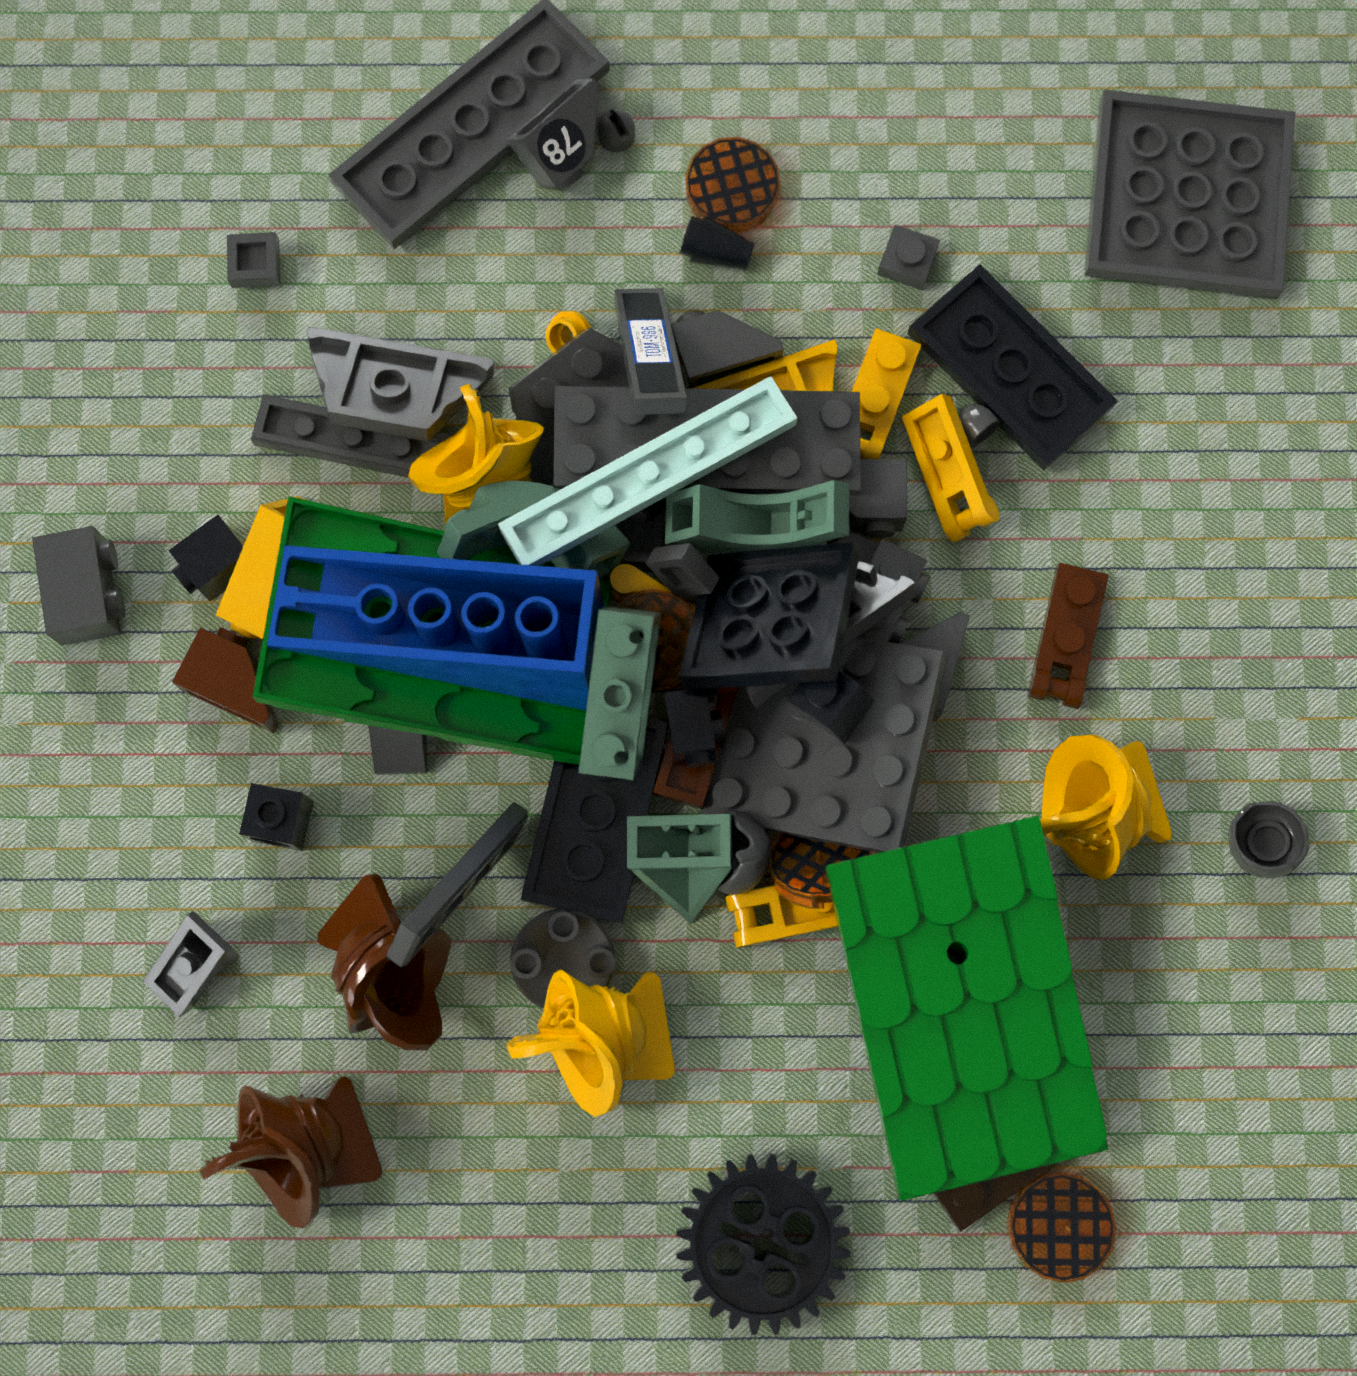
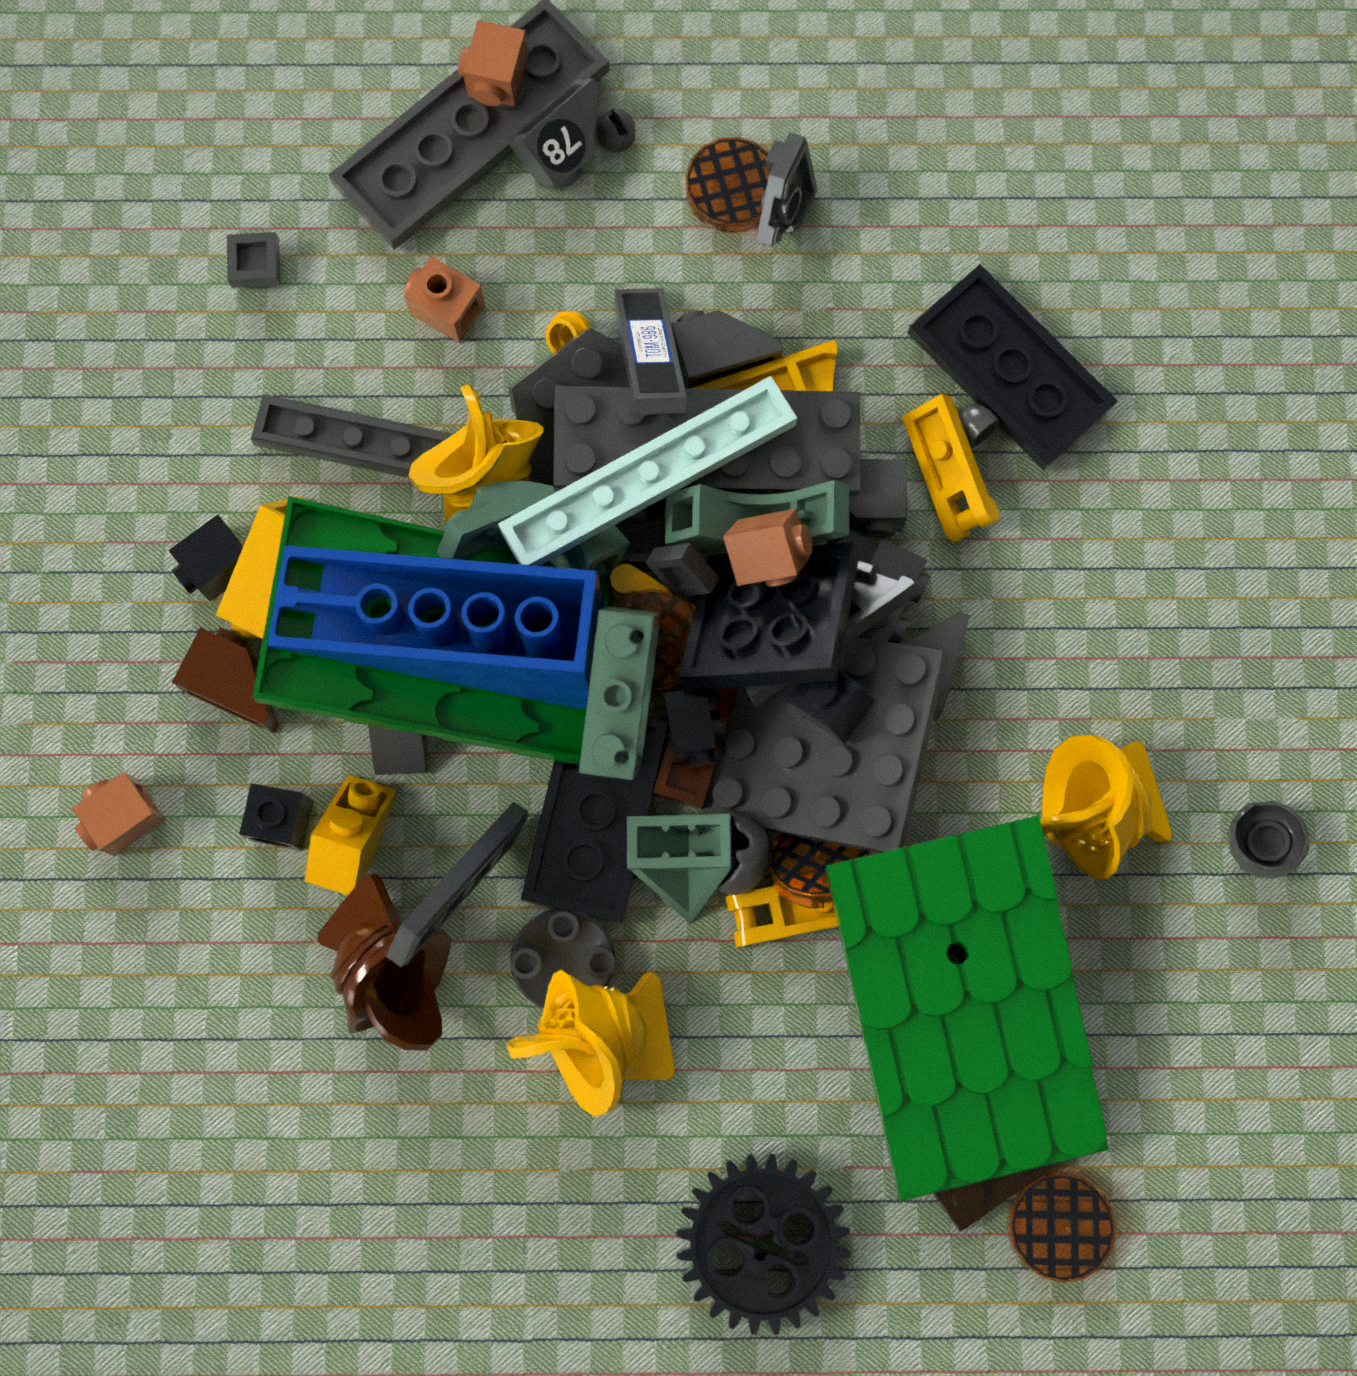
dark grey brick [32,526,125,646] -> none
slope [143,911,240,1017] -> none
reddish brown helmet [199,1076,382,1229] -> none
wing [307,326,494,441] -> none
black cone [679,215,754,271] -> none
yellow plate [851,328,922,459] -> none
dark grey plate [877,225,940,290] -> none
reddish brown plate [1028,563,1109,709] -> none
dark grey plate [1084,90,1295,299] -> none
none -> nougat brick [71,772,165,856]
none -> yellow slope [304,775,396,895]
none -> nougat brick [404,256,485,343]
none -> nougat brick [458,20,529,107]
none -> nougat brick [723,508,812,587]
none -> dark grey plate [756,132,818,247]

